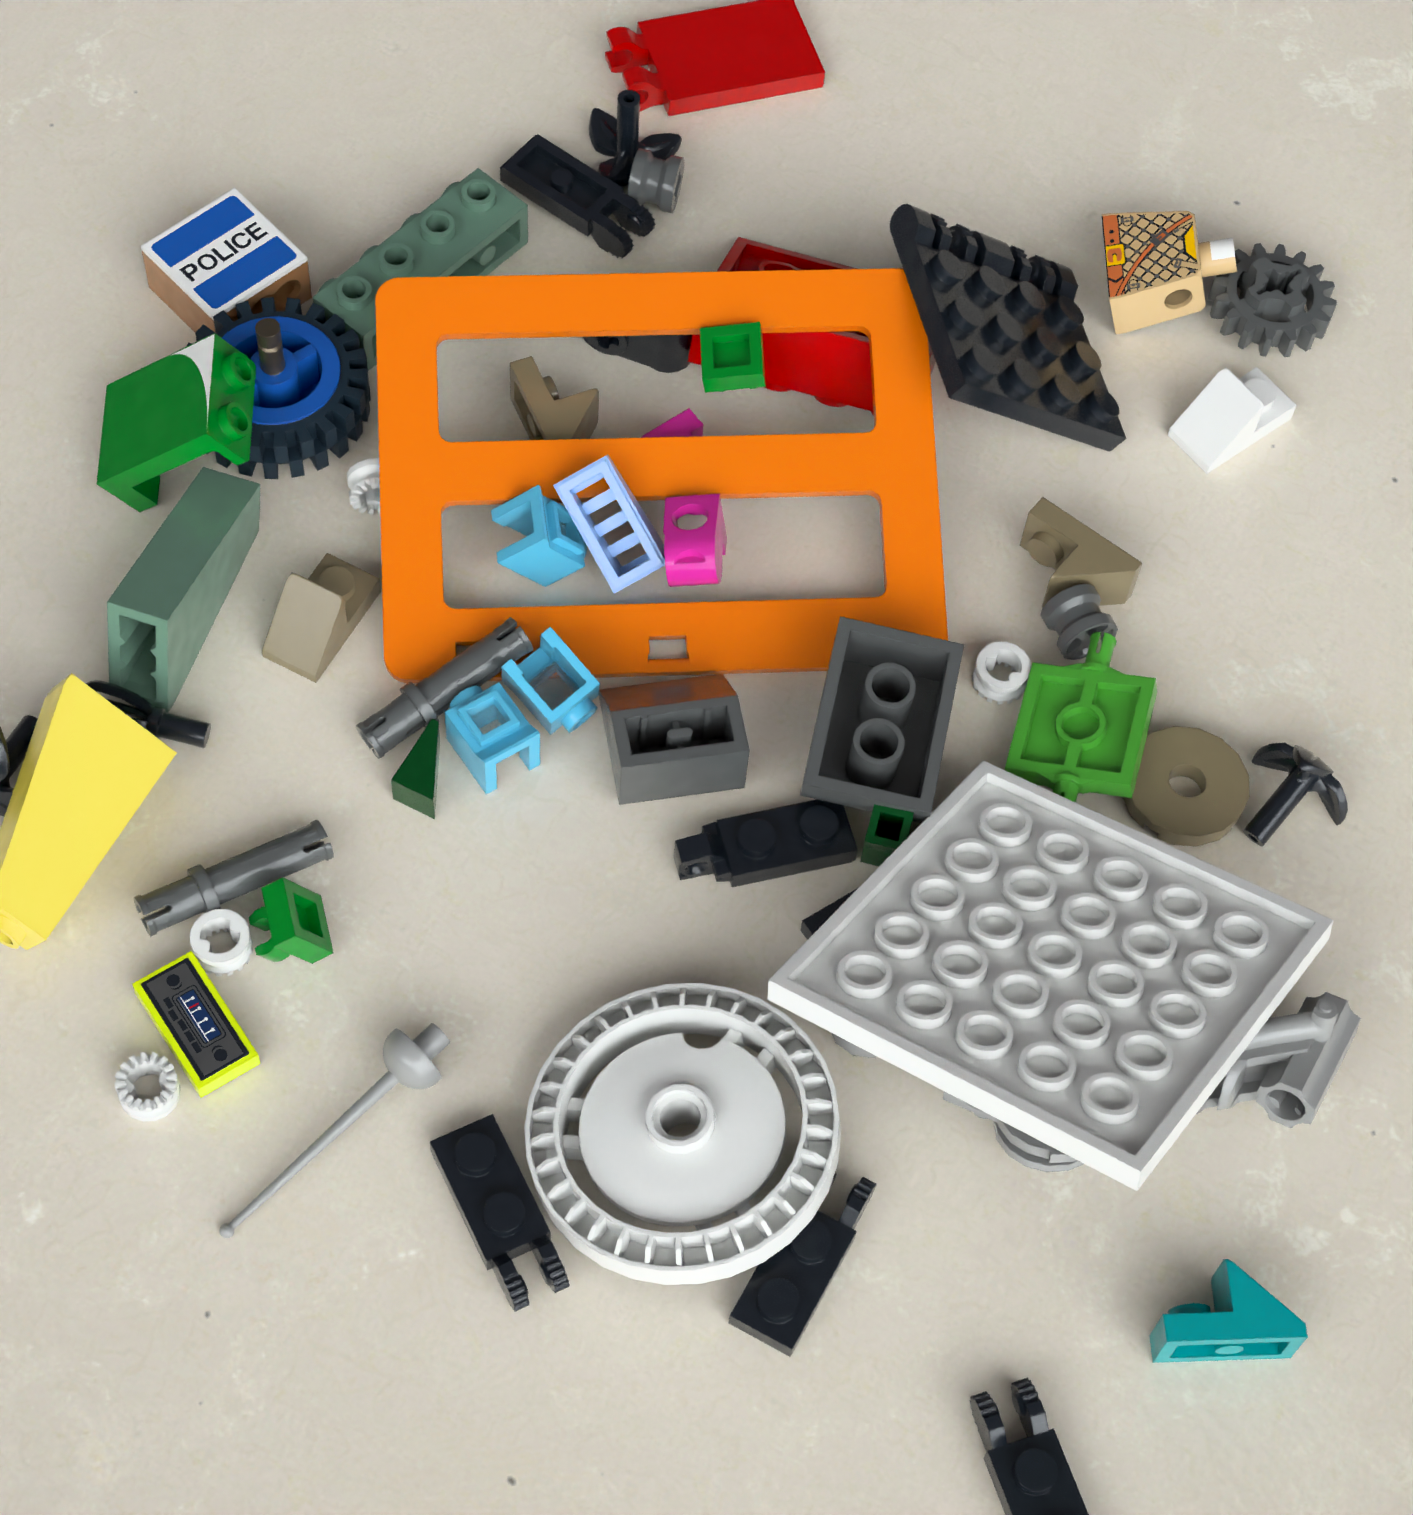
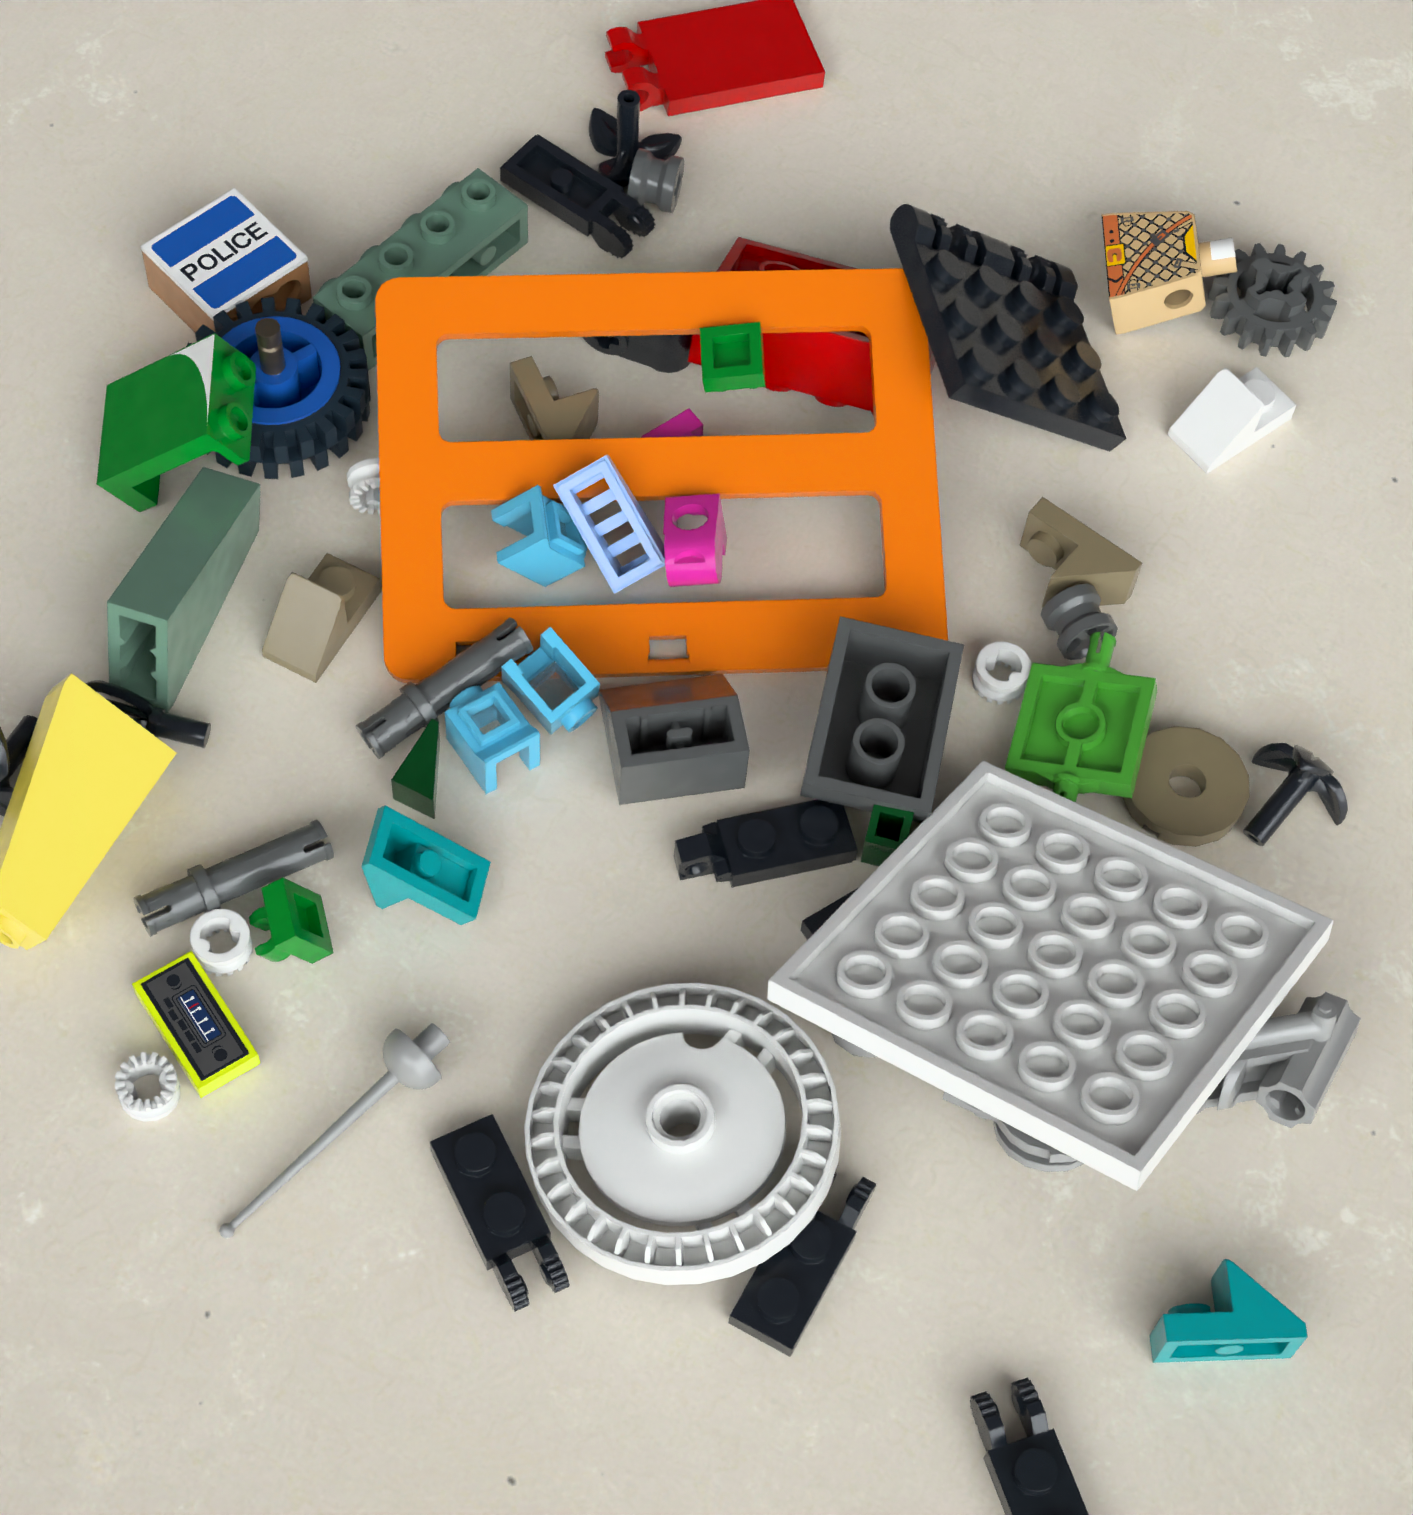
none -> teal slope [361,805,491,925]

